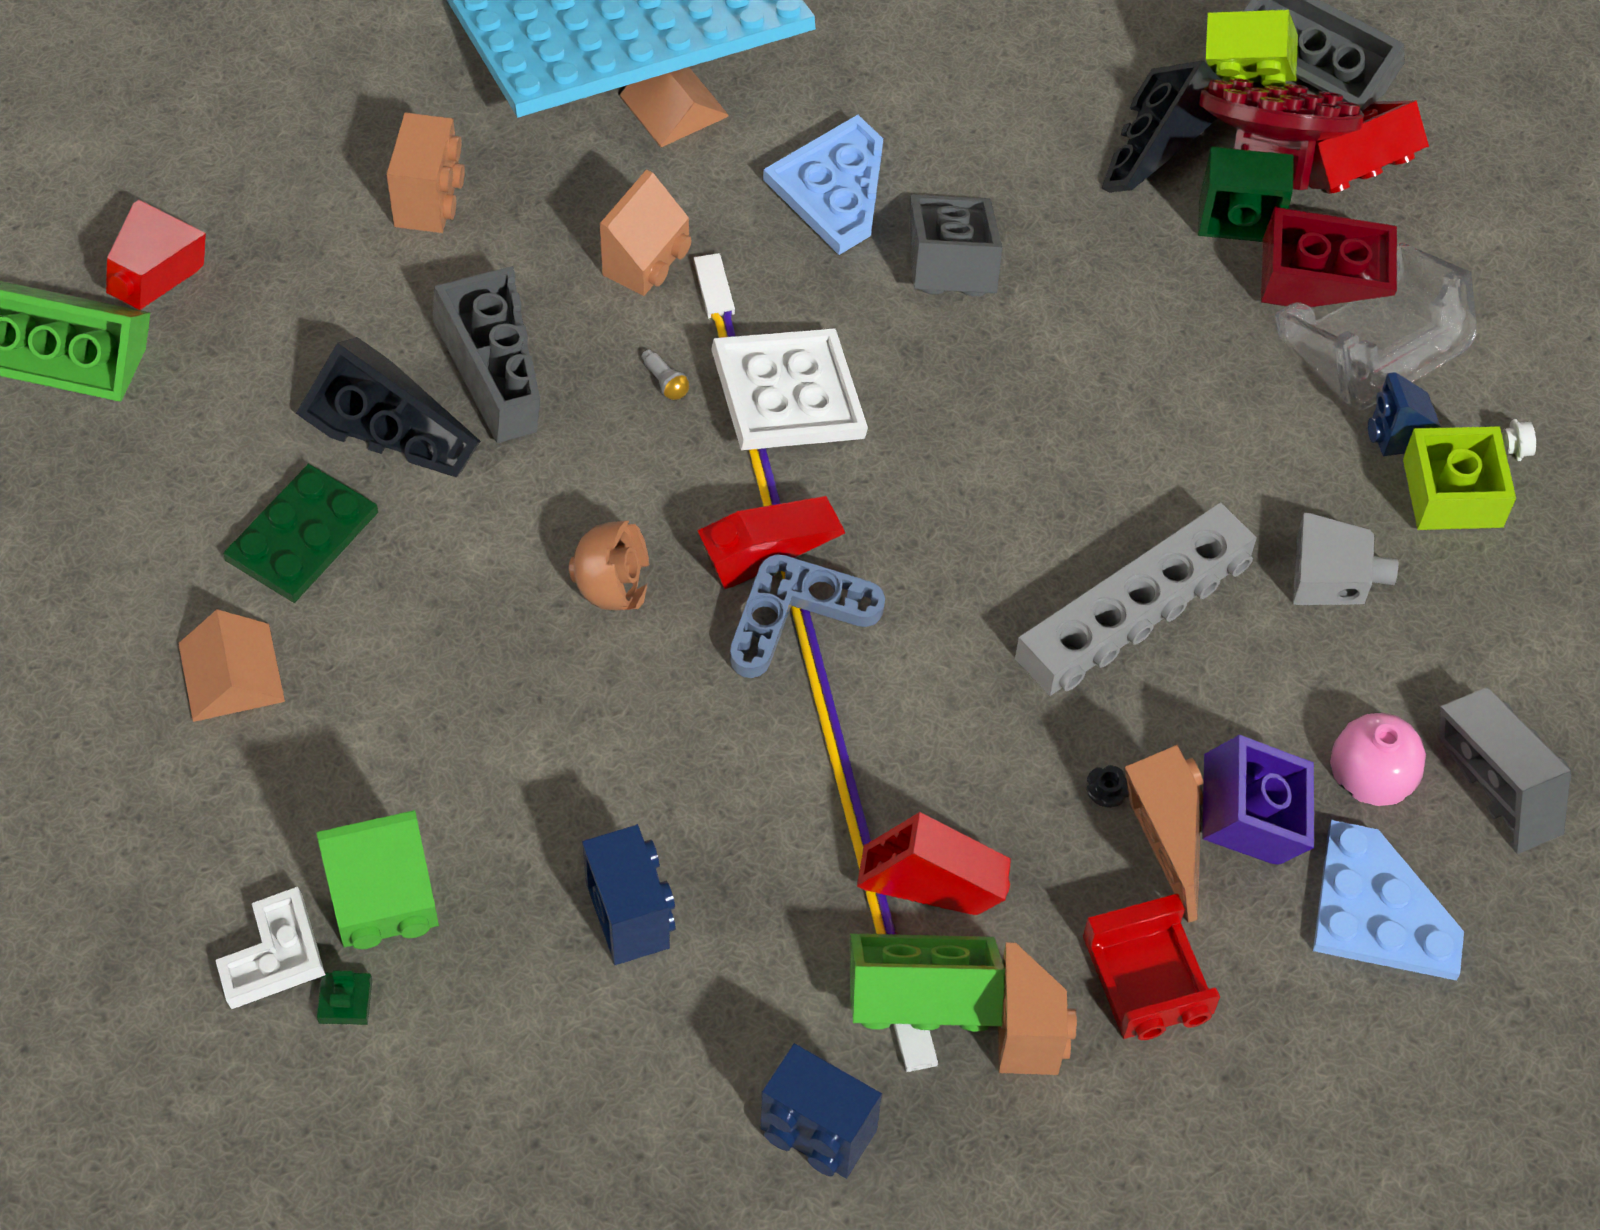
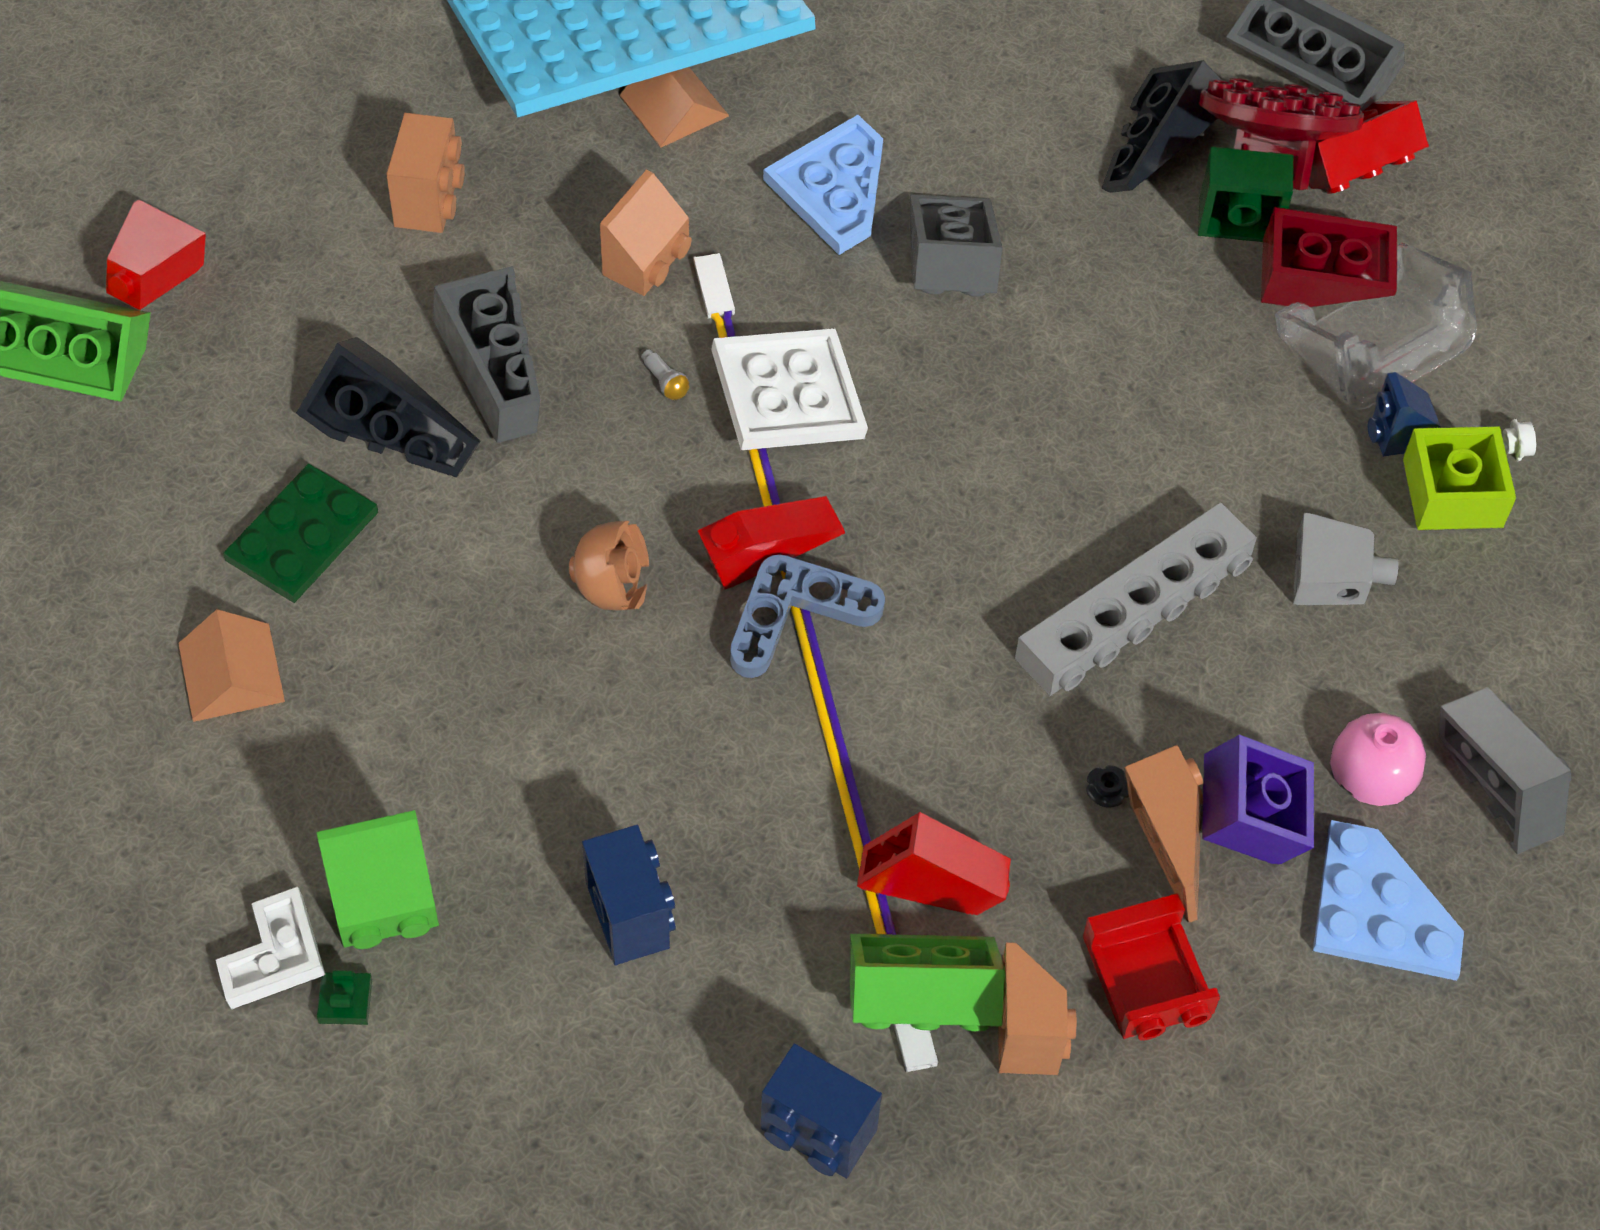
lime brick [1206,10,1298,87] -> none

